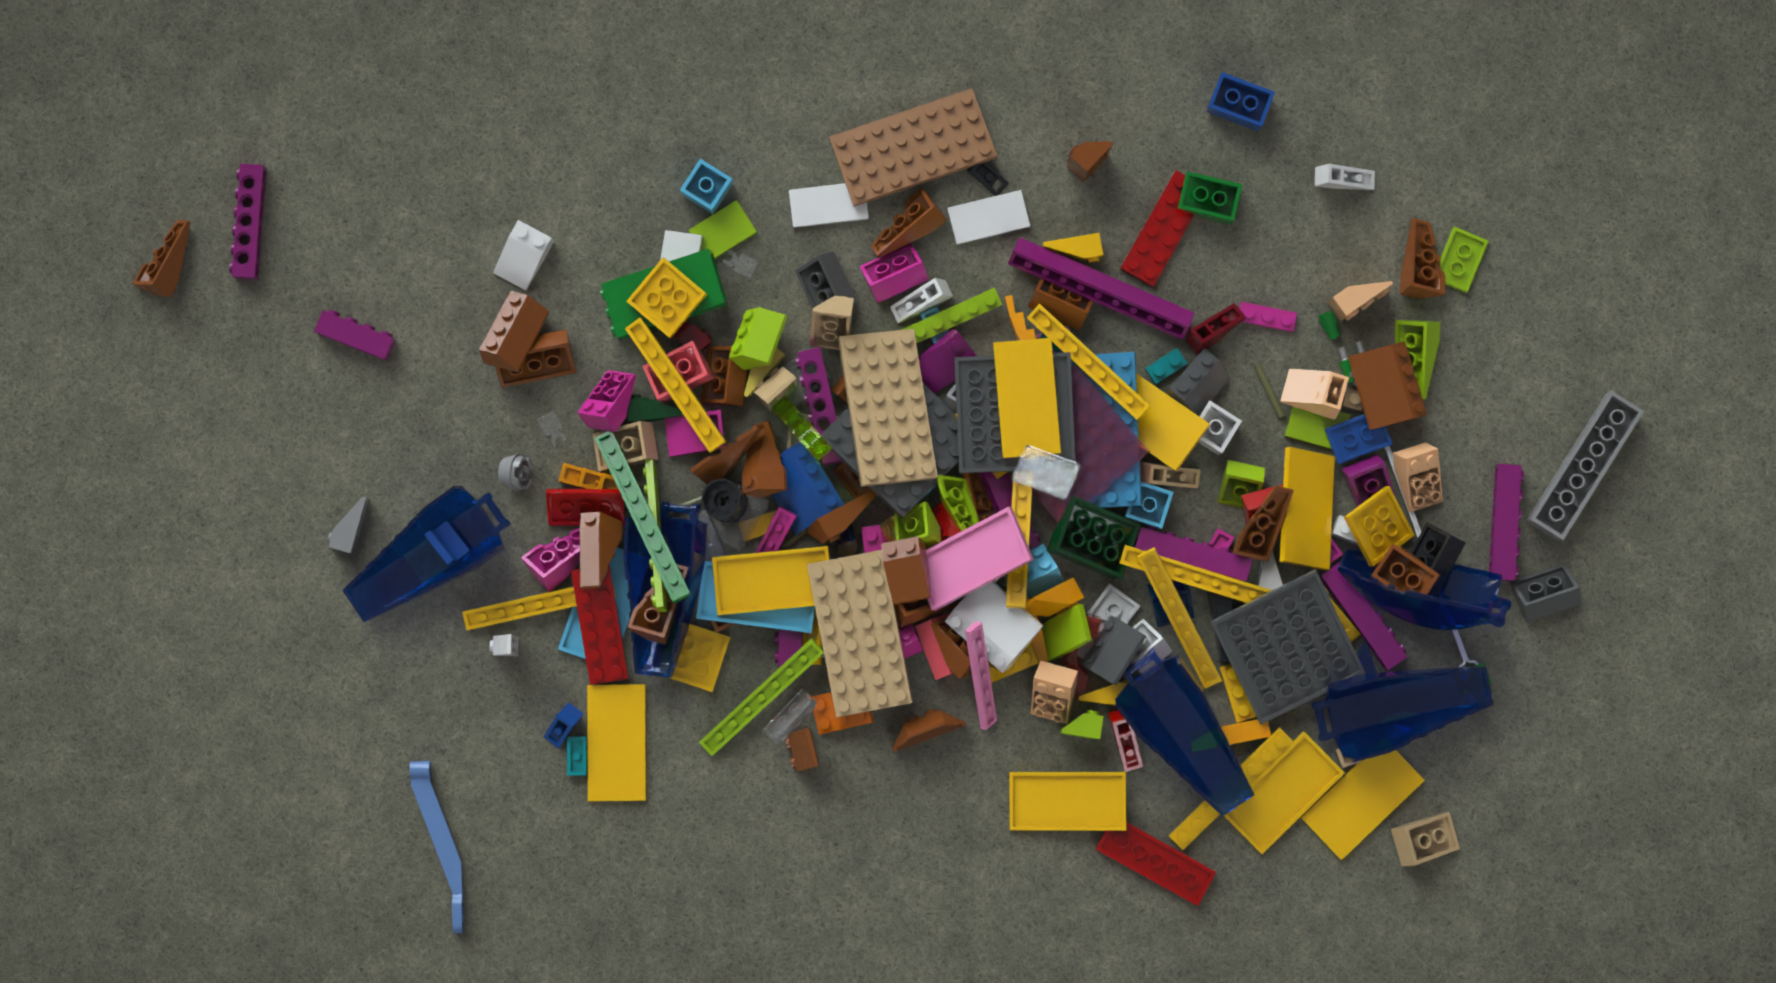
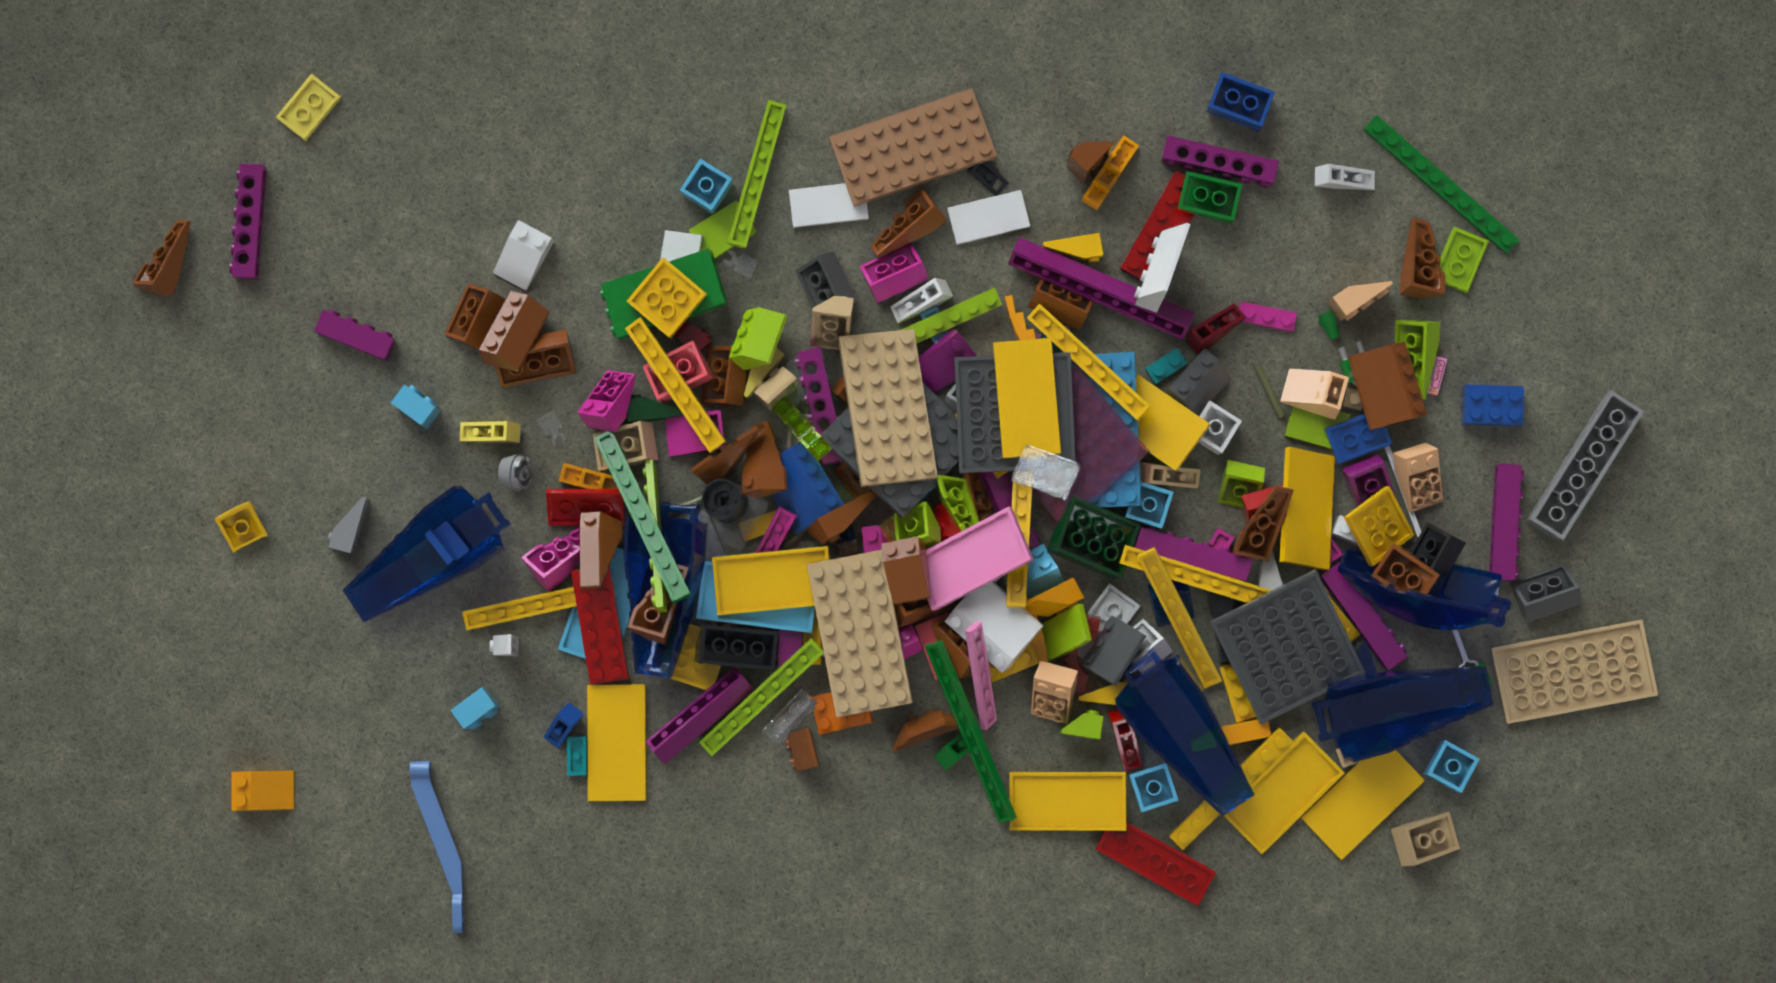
none -> yellow slope [215,501,268,553]
none -> light orange slope [231,770,294,811]
none -> light yellow tile [276,74,341,141]
none -> medium azure brick [391,384,441,429]
none -> dark orange slope [445,283,505,349]
none -> medium azure brick [450,687,500,730]
none -> light yellow slope [460,421,521,443]
none -> magenta brick [646,667,754,764]
none -> black slope [694,624,778,670]
none -> lime plate [728,100,787,249]
none -> green plate [924,640,1017,823]
none -> green slope [933,732,968,770]
none -> light orange slope [1081,135,1139,210]
none -> medium azure brick [1128,763,1178,812]
none -> white slope [1134,223,1190,313]
none -> magenta brick [1161,135,1279,188]
none -> green plate [1363,115,1520,255]
none -> medium azure brick [1423,740,1480,793]
none -> bright pink tile [1427,356,1447,396]
none -> blue brick [1461,384,1524,427]
none -> tan plate [1490,620,1658,724]

